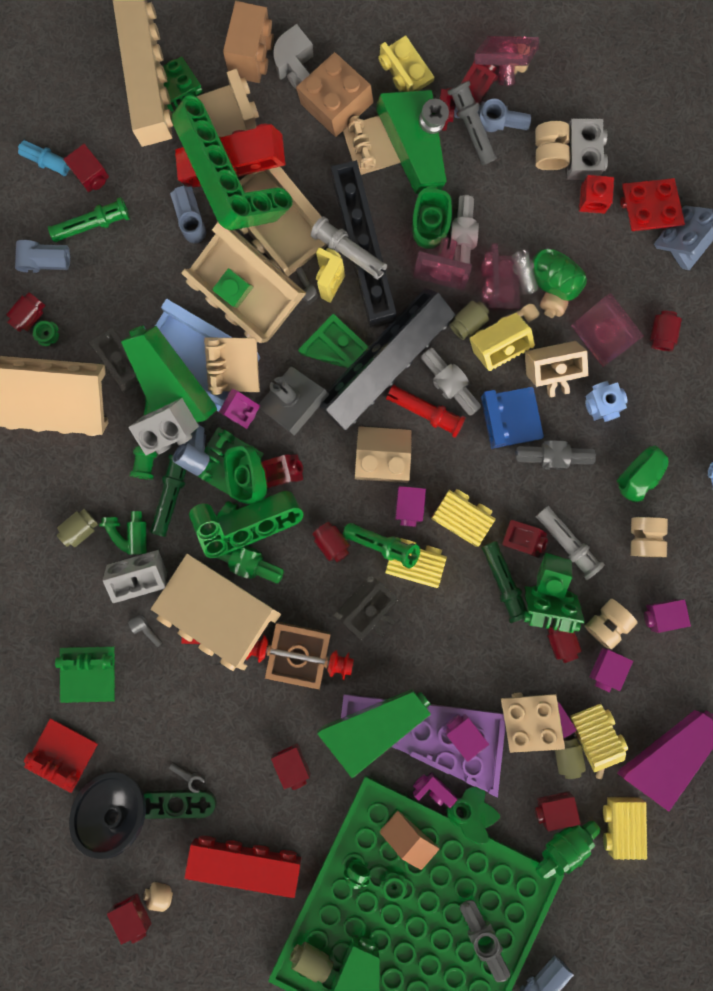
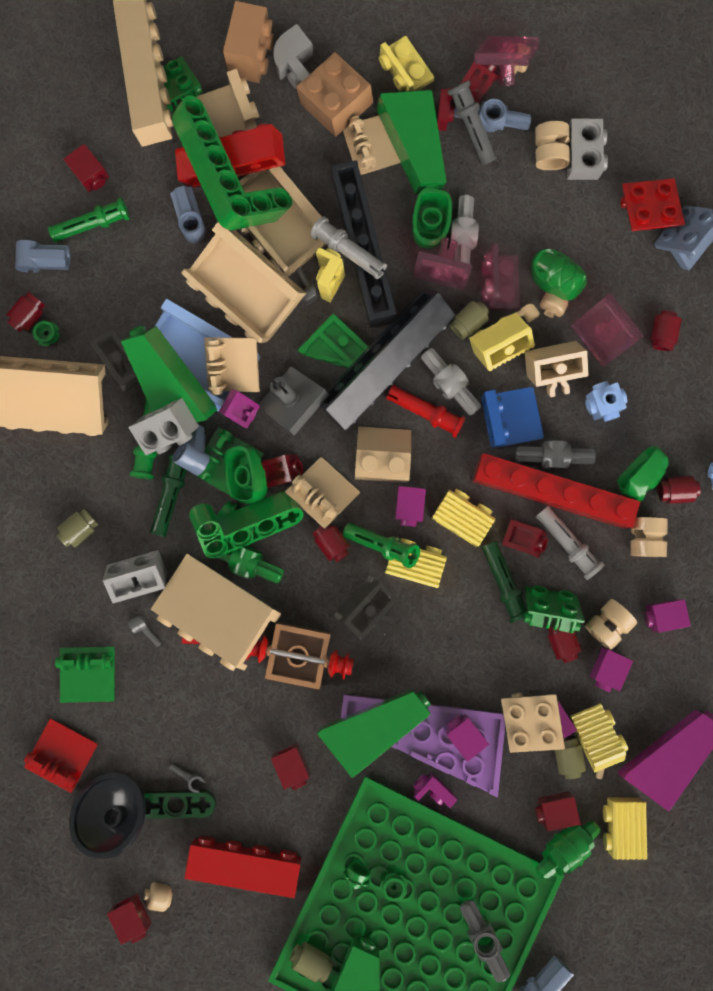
dark azure axle [18,140,70,176] -> none
green plant [99,511,147,555] -> none
green brick [212,268,254,308] -> none
nougat slope [380,810,440,870] -> none
flat silver wheel [419,99,449,134] -> none
green plate [447,787,500,844] -> none
clear pin [512,250,538,294] -> none
green brick [537,553,572,599] -> none
red brick [579,175,614,214] -> none
none -> tan hinge [285,457,360,529]
none -> red brick [472,453,640,529]
none -> dark red brick [657,476,701,504]

